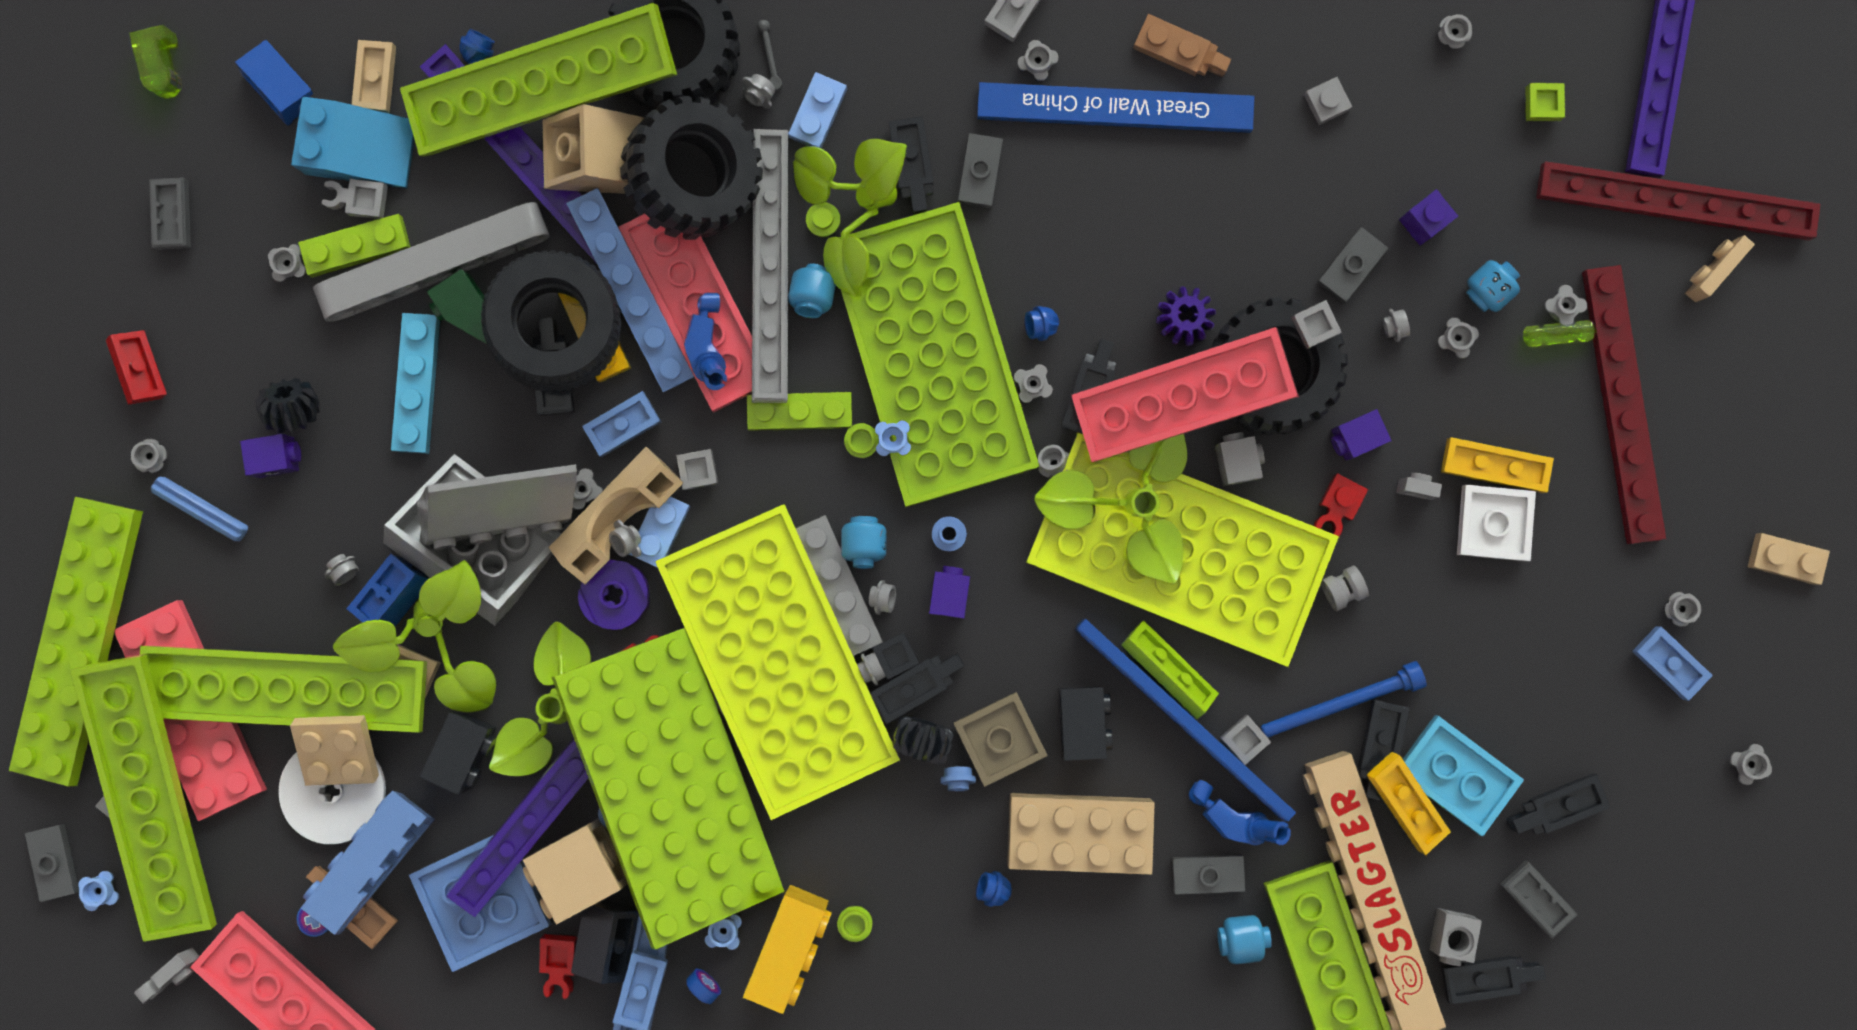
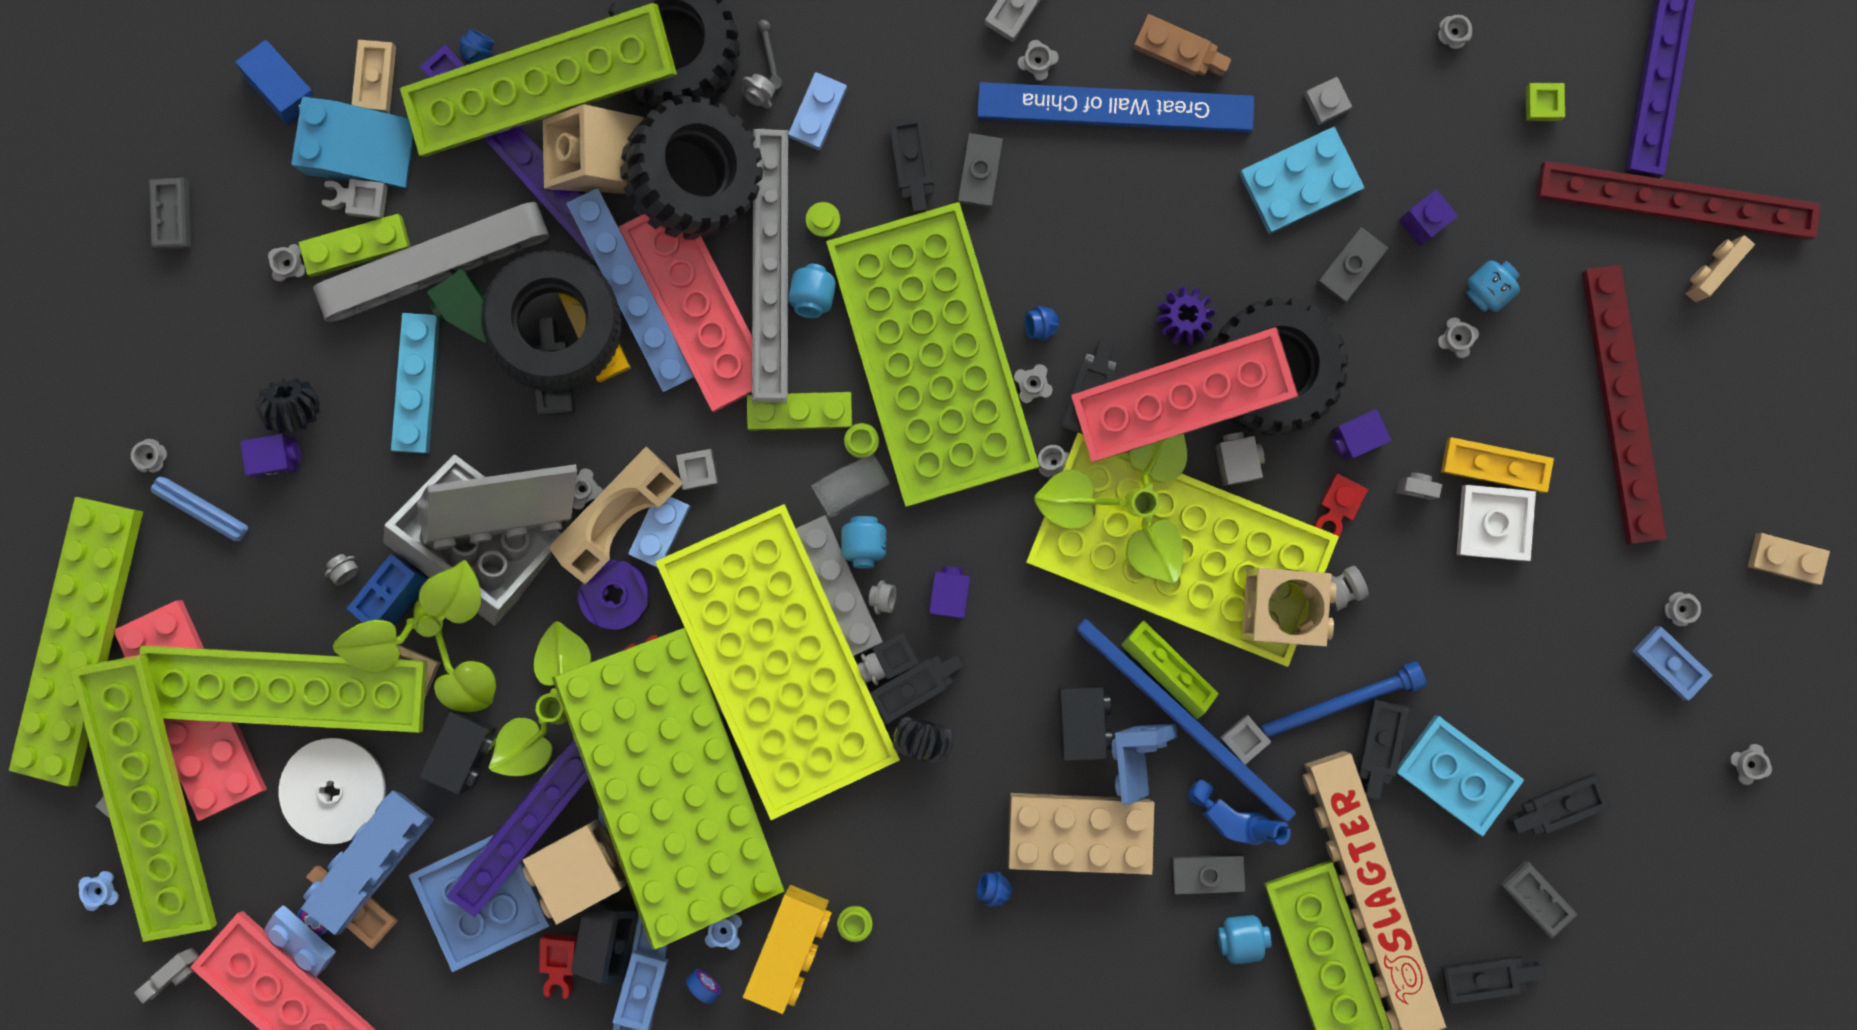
dark grey plate [25,823,79,902] -> none
red plate [106,330,167,405] -> none
clear neon green leg [129,25,182,99] -> none
tan plate [290,715,379,786] -> none
medium blue plate [582,391,662,457] -> none
light grey plate [609,520,641,558] -> none
blue arm [684,293,727,390] -> none
lime plant [793,139,907,297] -> none
light blue plate [875,420,911,456] -> none
medium blue plate [932,516,967,552] -> none
medium blue plate [940,767,976,791] -> none
dark tan plate [953,692,1048,787] -> none
light grey plate [1291,300,1342,350] -> none
yellow plate [1367,752,1451,855] -> none
light grey plate [1383,308,1410,342] -> none
light grey brick [1429,908,1482,966] -> none
clear neon green axle [1523,320,1595,347] -> none
light grey plate [1544,285,1587,326] -> none
none -> light blue plate [263,905,336,978]
none -> clear slope [811,454,891,518]
none -> medium blue bracket [1112,723,1178,805]
none -> medium azure plate [1239,126,1365,234]
none -> tan brick [1241,568,1336,647]

